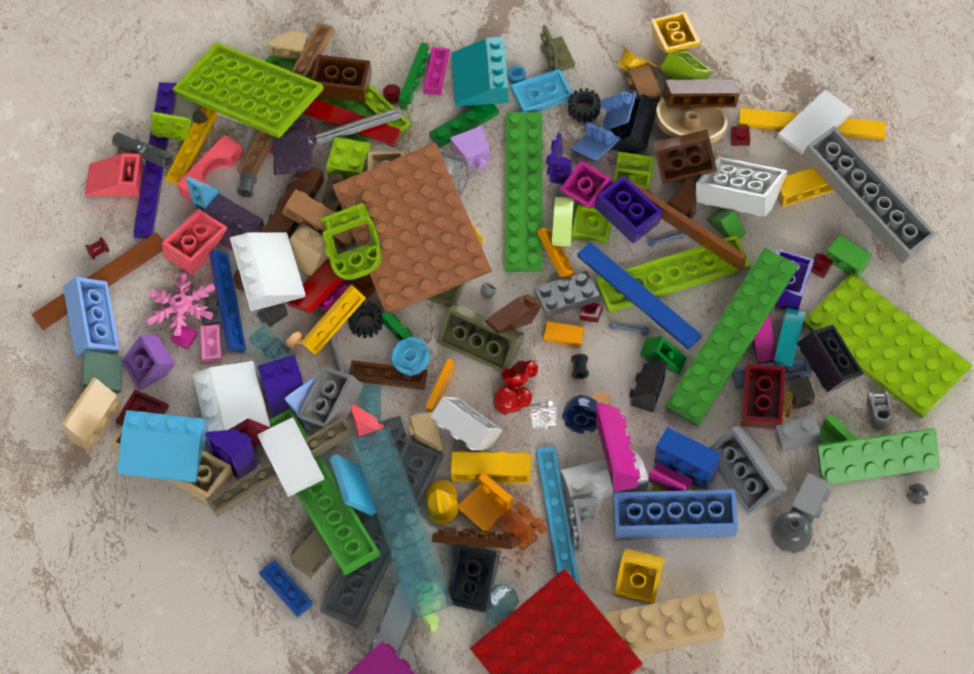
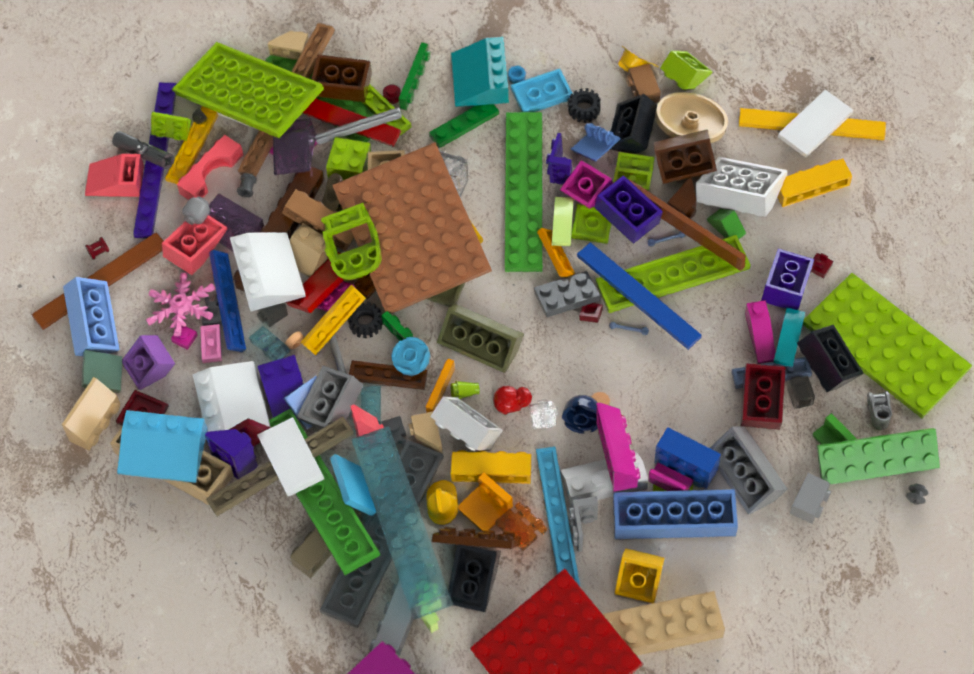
medium azure slope [186,177,222,216] -> none
blue tile [259,560,313,618] -> none
dark pink tile [423,47,450,95] -> none
lavender torso [450,126,490,171] -> none
light grey hinge [480,282,497,299] -> none
reddish brown slope [485,294,541,334] -> none
clear light blue hair [485,584,519,625] -> none
red hair [501,360,539,387] -> none
olive bracket [540,25,575,71] -> none
light orange tile [543,321,585,347] -> none
black bush [571,354,589,379] -> none
medium blue hinge [601,91,636,130] -> none
black slope [629,361,667,412] -> none
green slope [640,336,687,374] -> none
yellow slope [651,12,701,53] -> none
reddish brown brick [662,79,740,108] -> none
bright green plate [665,248,798,427] -> none
dark red plate [731,126,750,146] -> none
dark grey cylinder [772,511,813,553] -> none
light grey brick [776,414,820,452] -> none
clear yellow tile [783,391,793,418] -> none
light grey brick [802,126,936,264] -> none
bright green brick [826,235,872,277] -> none
none -> light grey head [182,196,210,225]
none -> lime cone [450,381,480,399]

